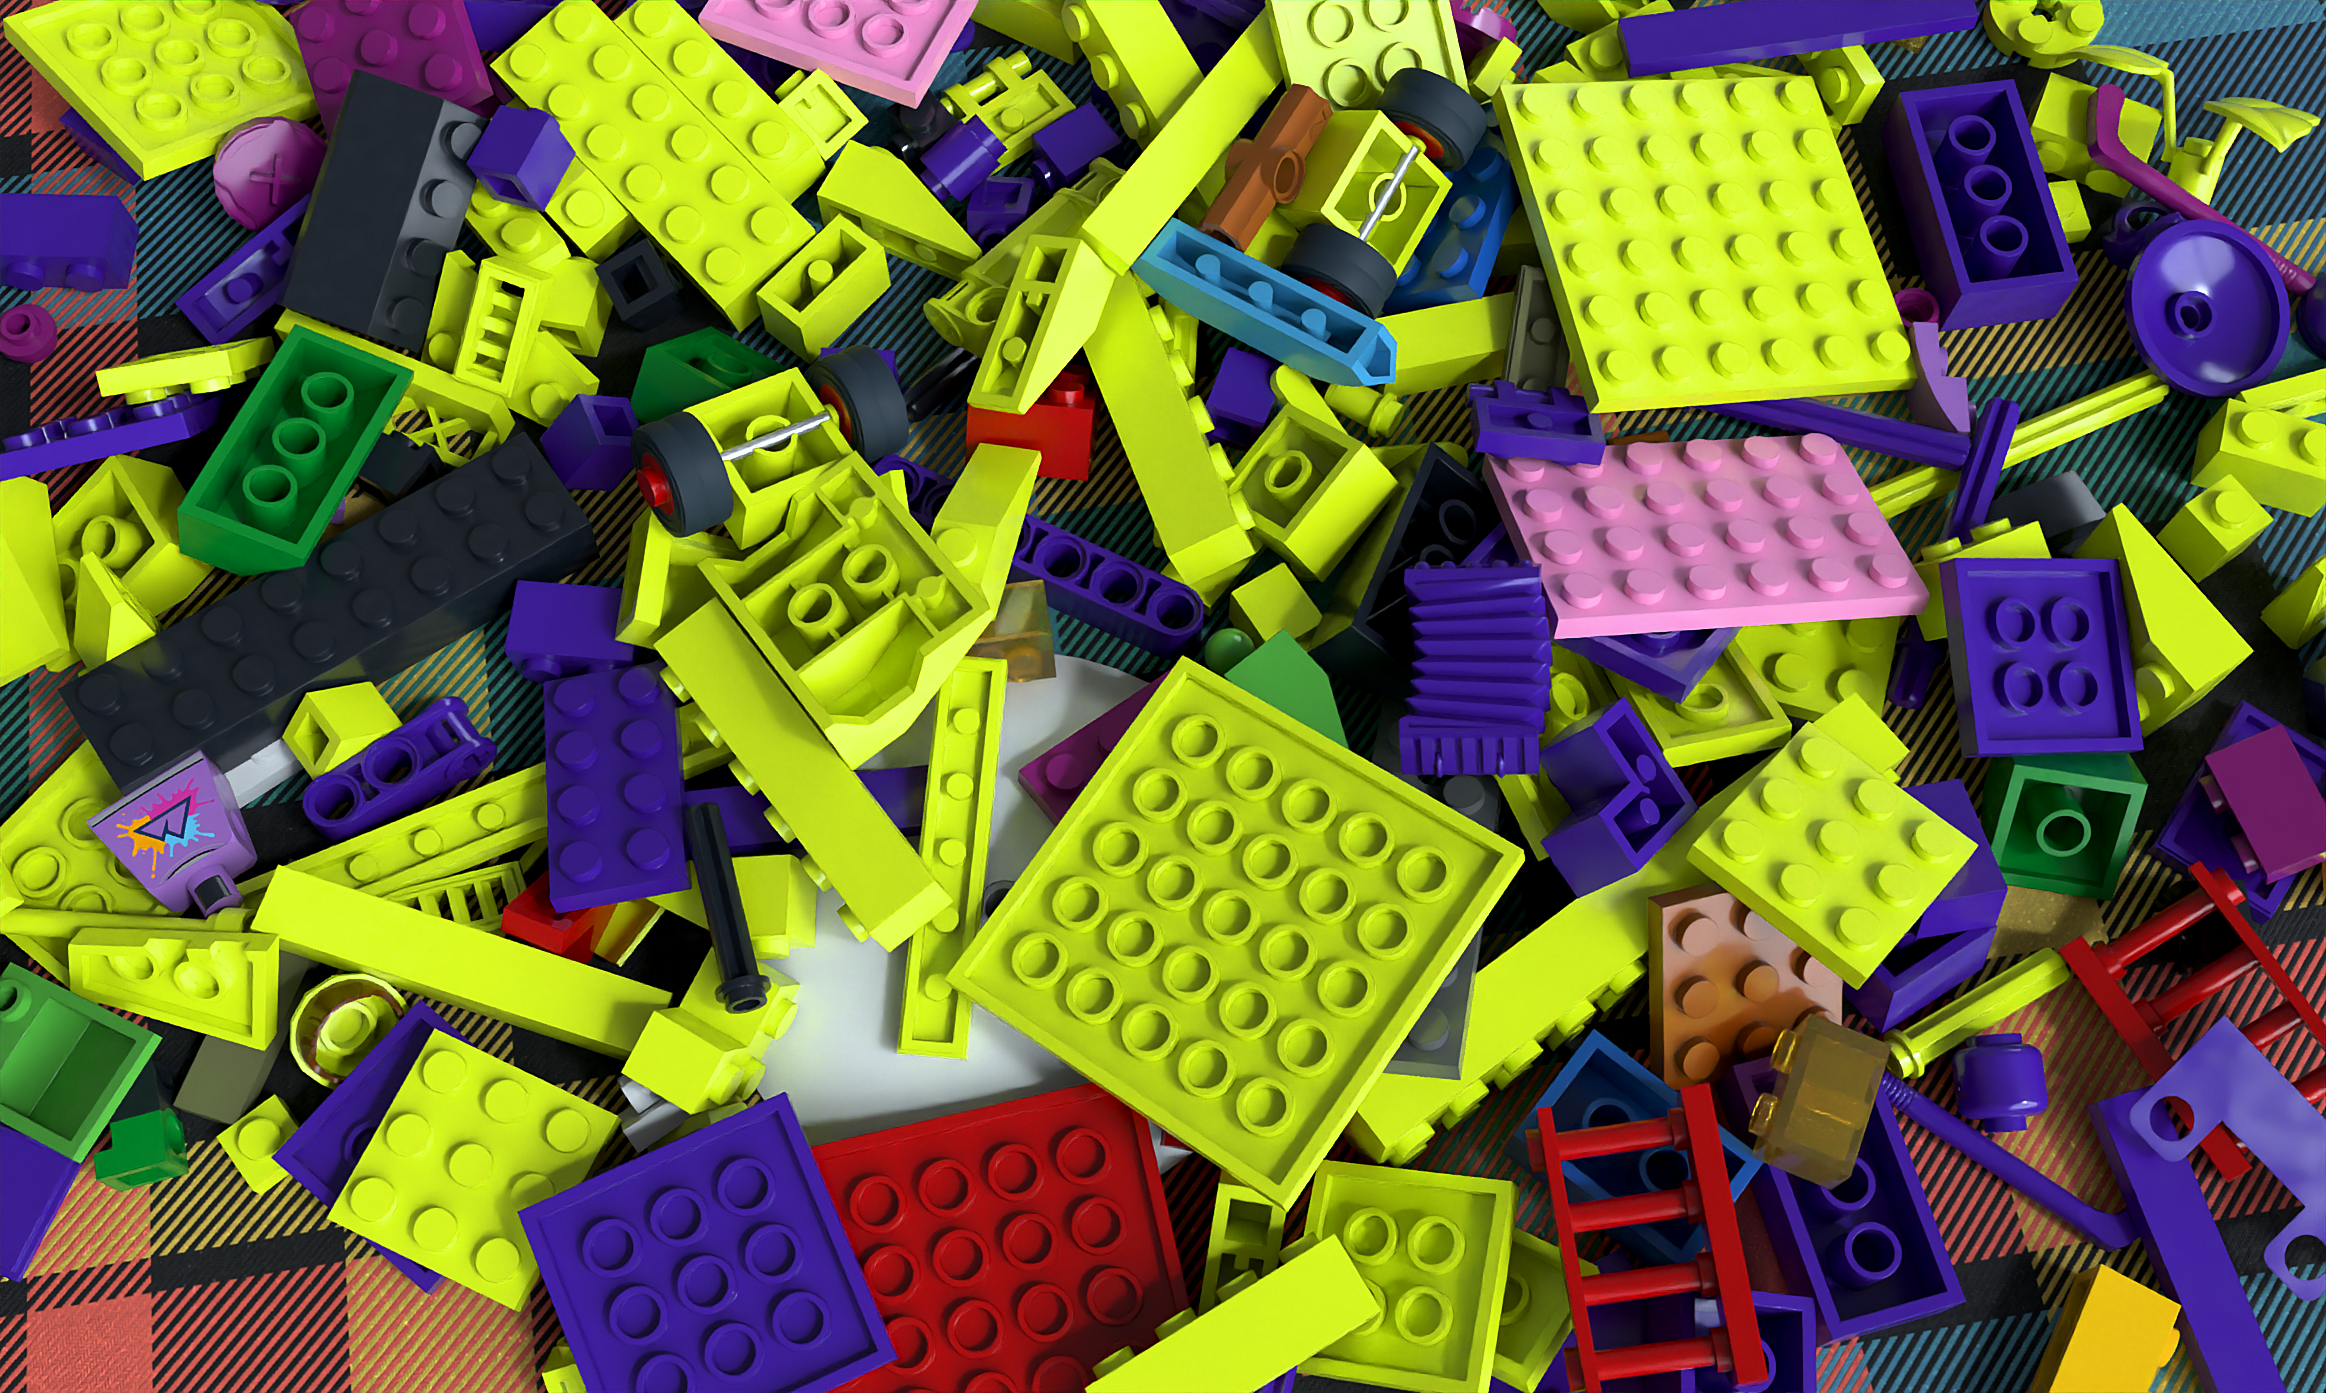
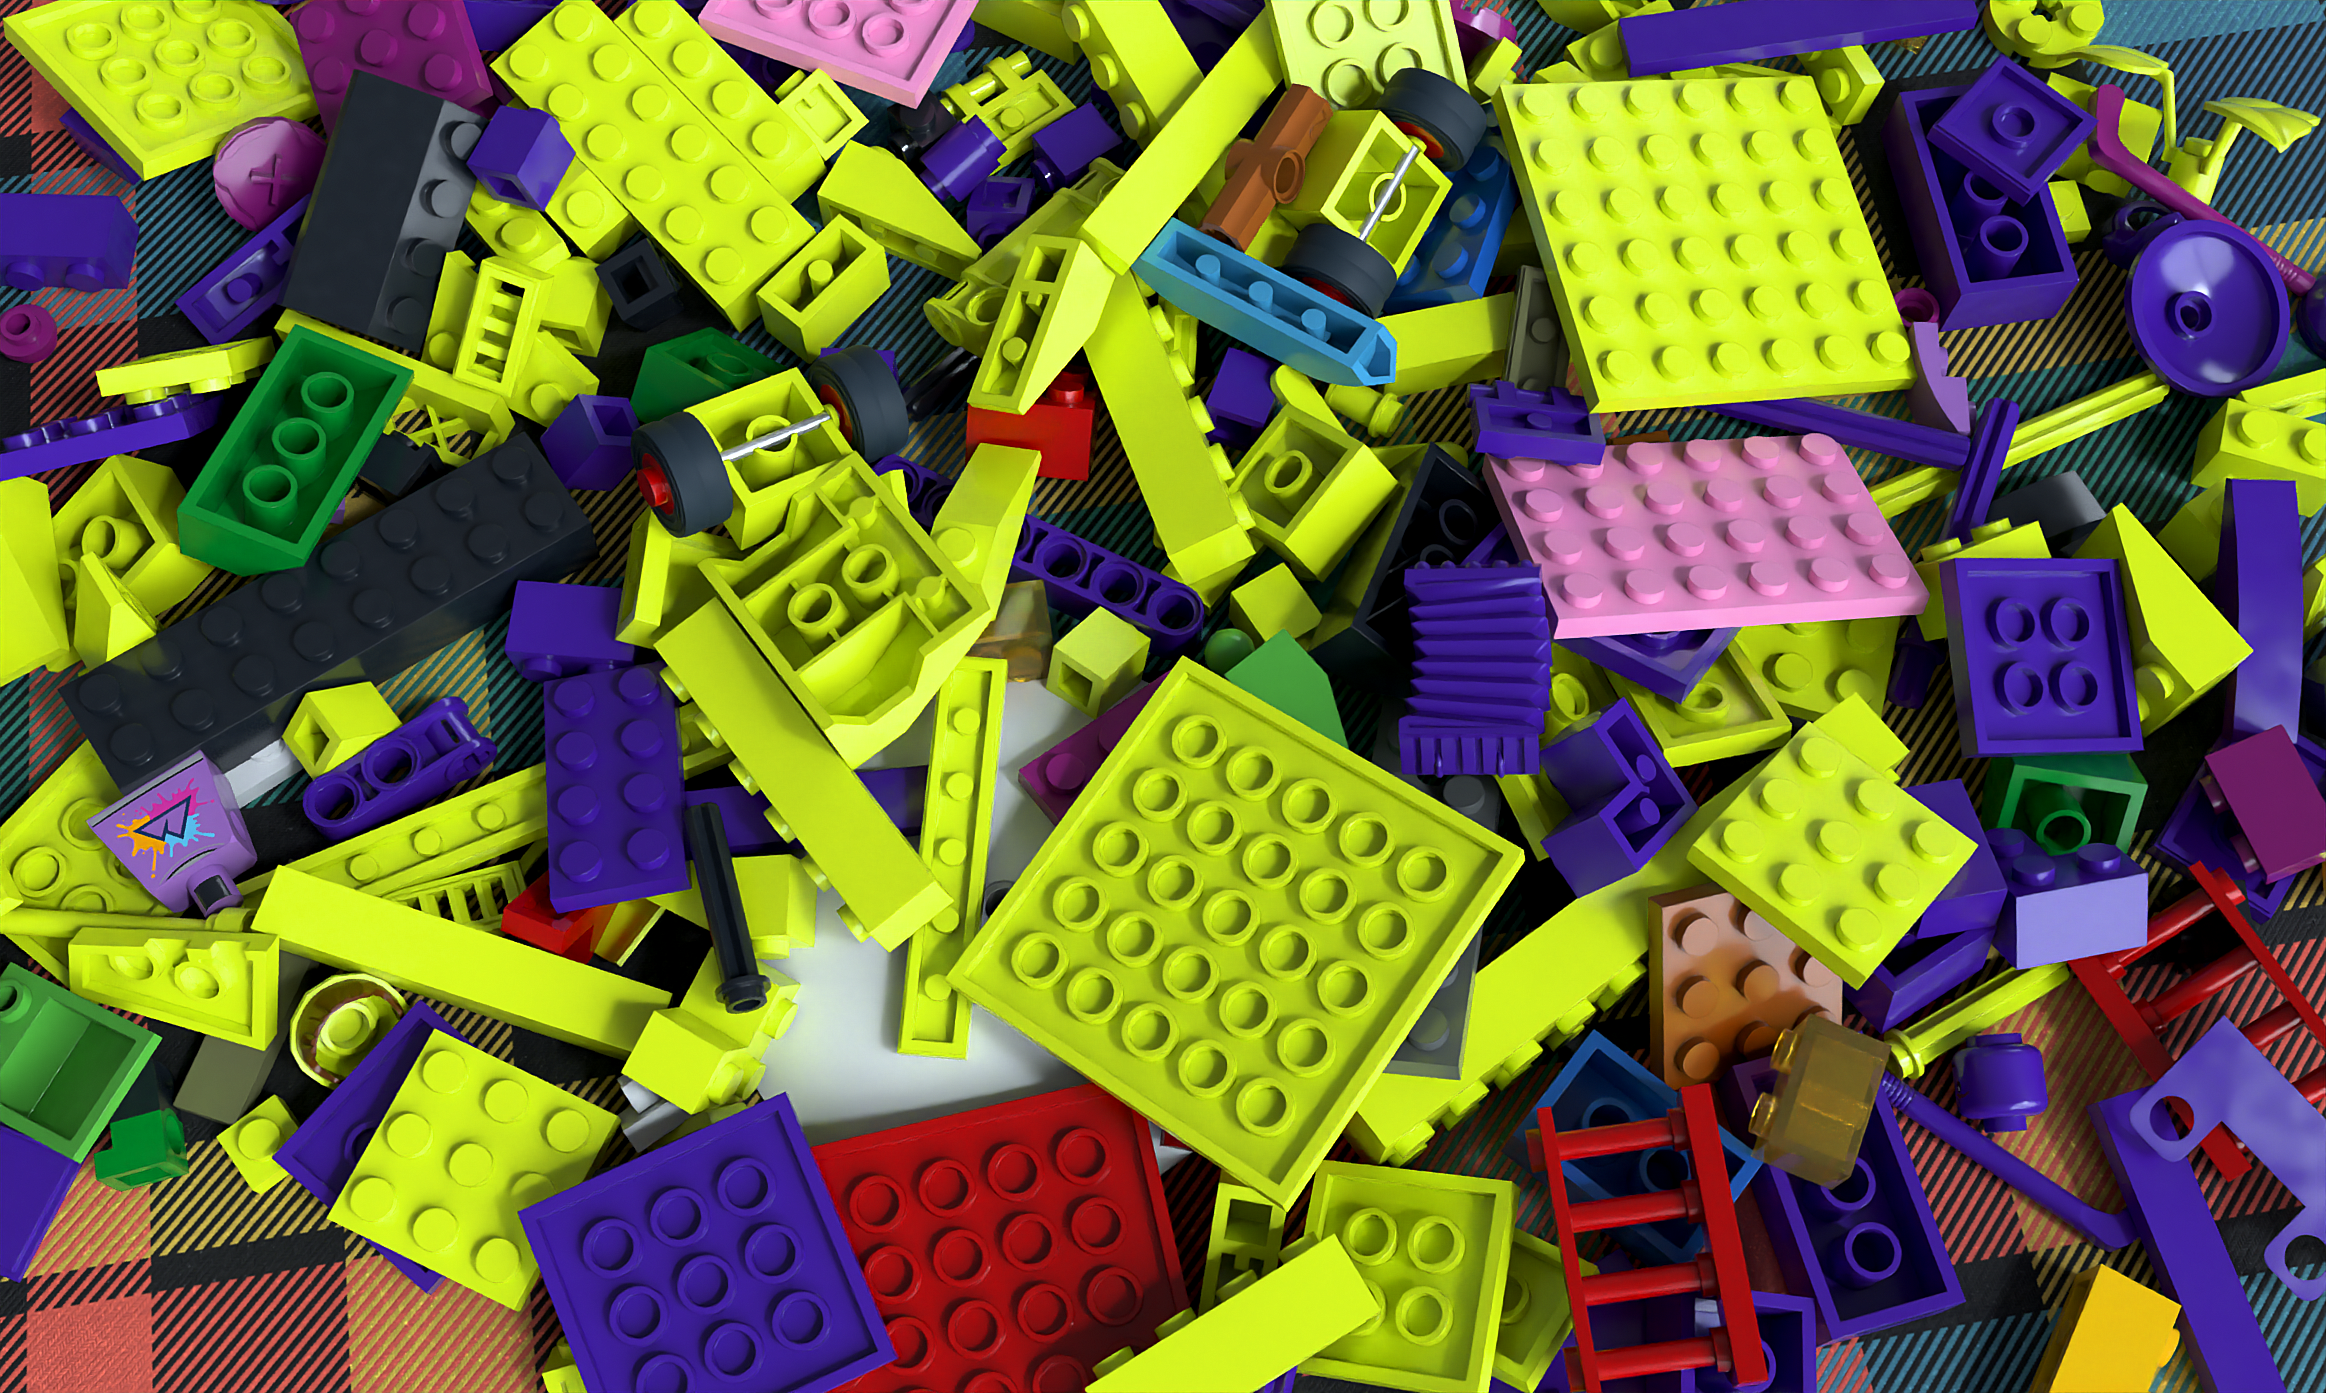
none -> neon yellow brick [1046,606,1151,720]
none -> dark purple tile [1926,53,2099,207]
none -> brick [1984,828,2148,970]
none -> dark purple slope [2213,478,2304,744]

